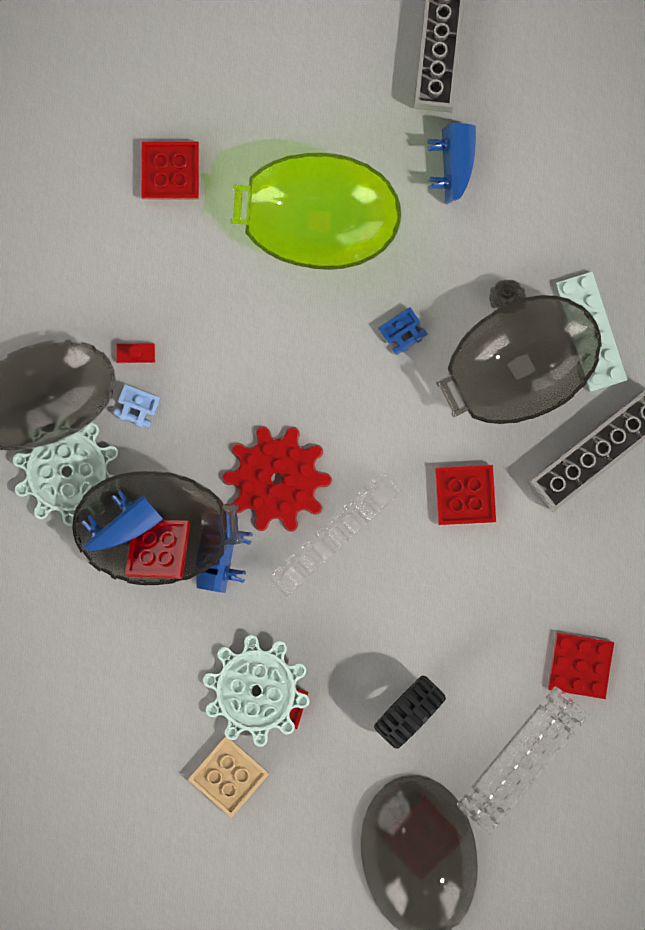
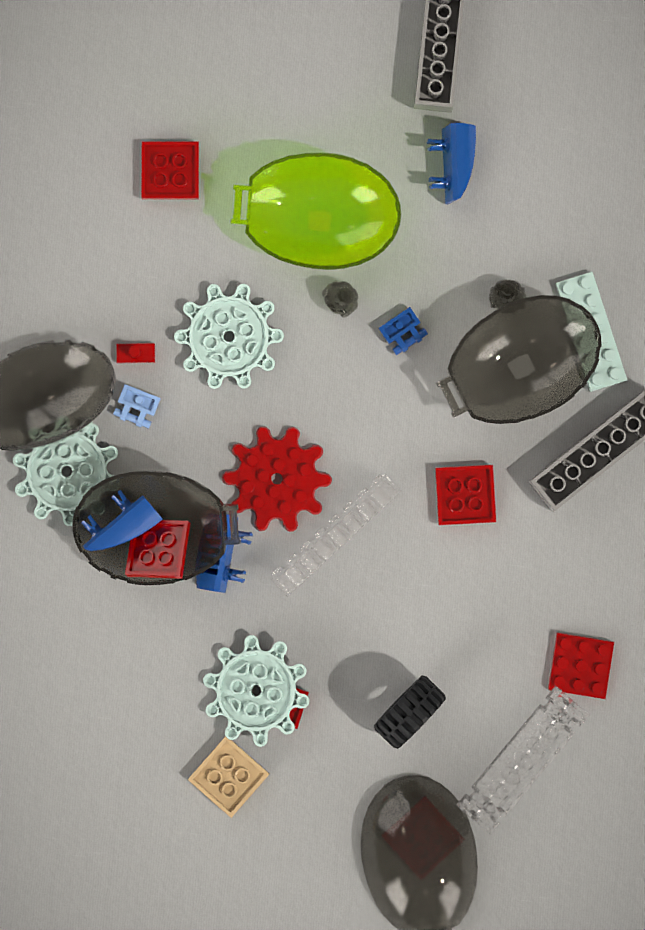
none -> light aqua plate [174,284,284,389]
none -> clear smoke hair [322,280,358,318]

